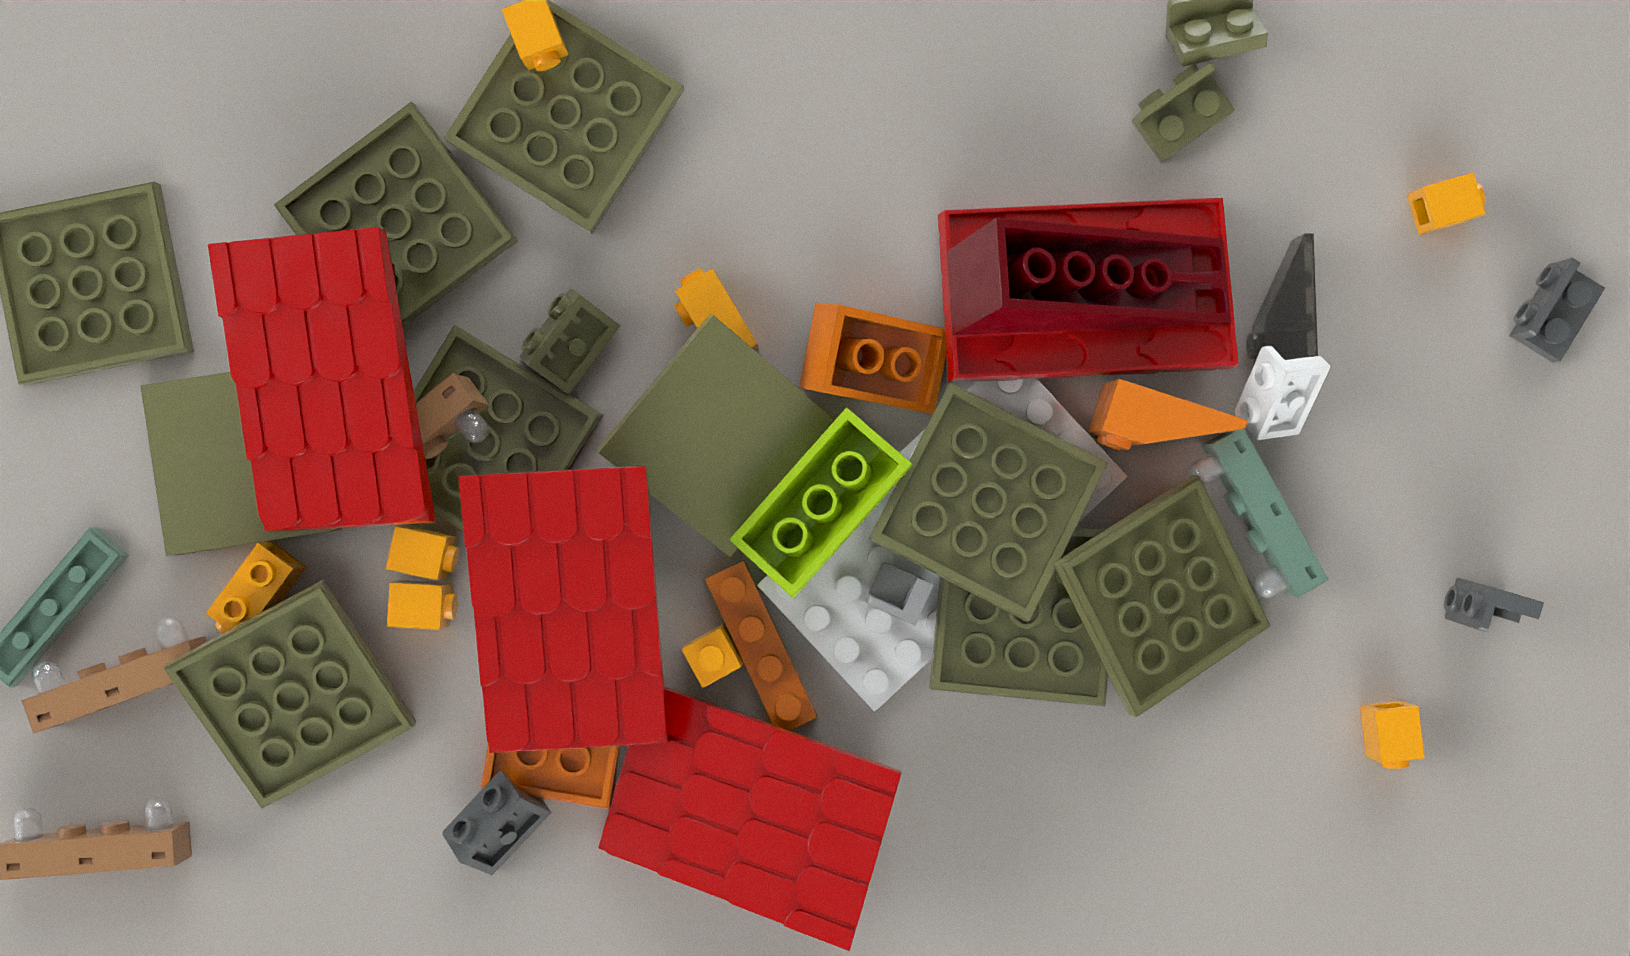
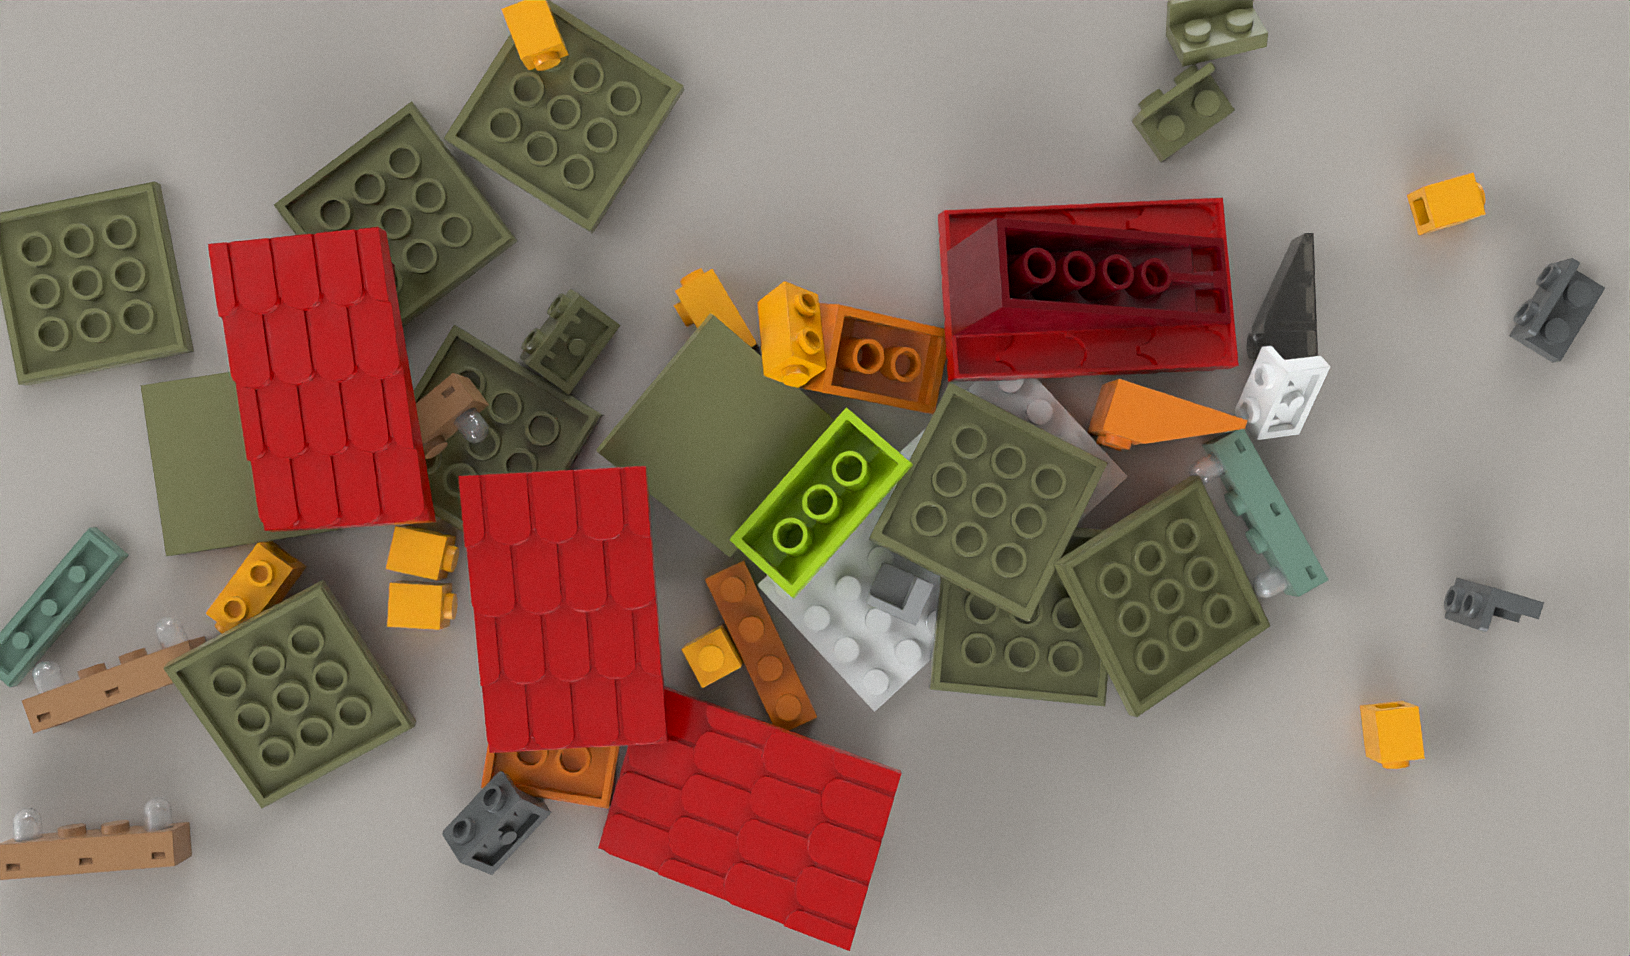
none -> light orange brick [757,281,826,388]

